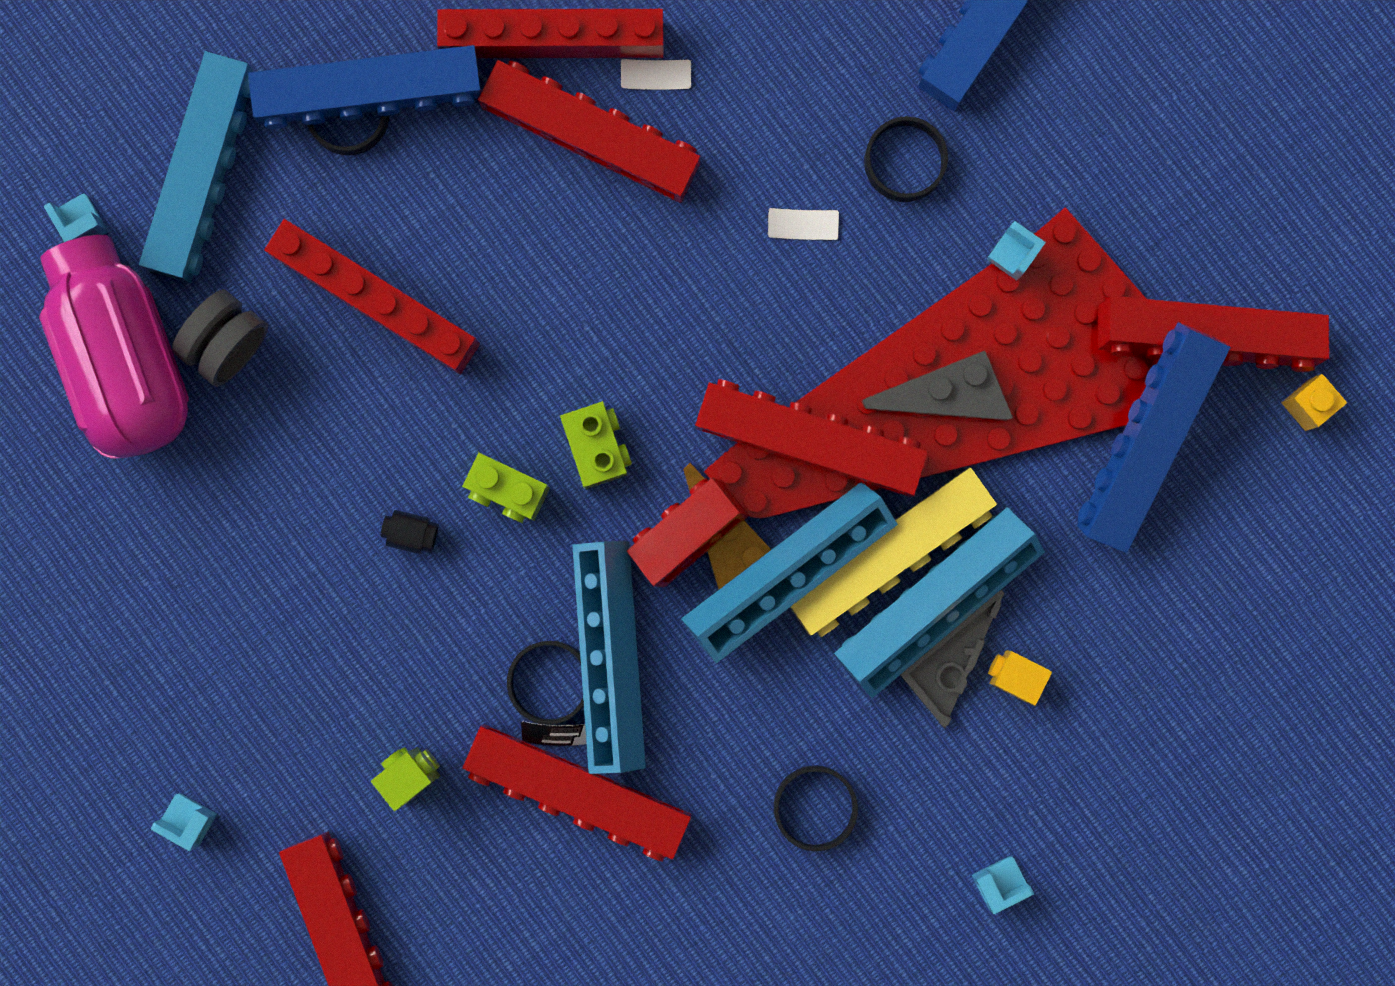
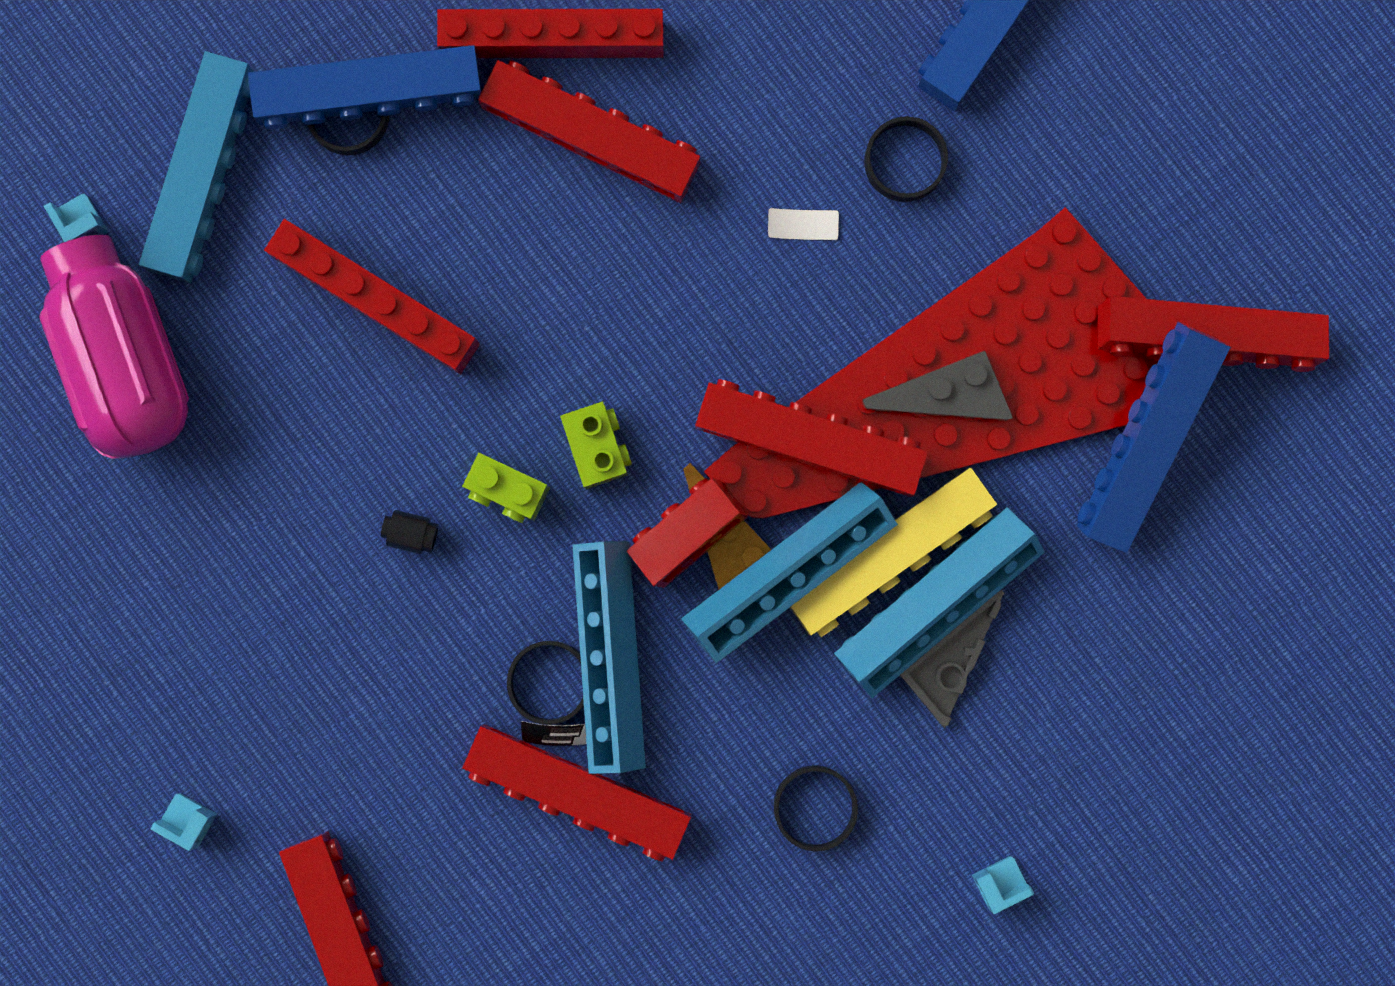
dark grey wheel [172,289,269,387] -> none
lime brick [371,747,441,812] -> none
white sticker [621,59,691,90] -> none
medium azure panel [987,221,1046,281] -> none
yellow brick [988,650,1052,706] -> none
yellow brick [1281,374,1347,431] -> none

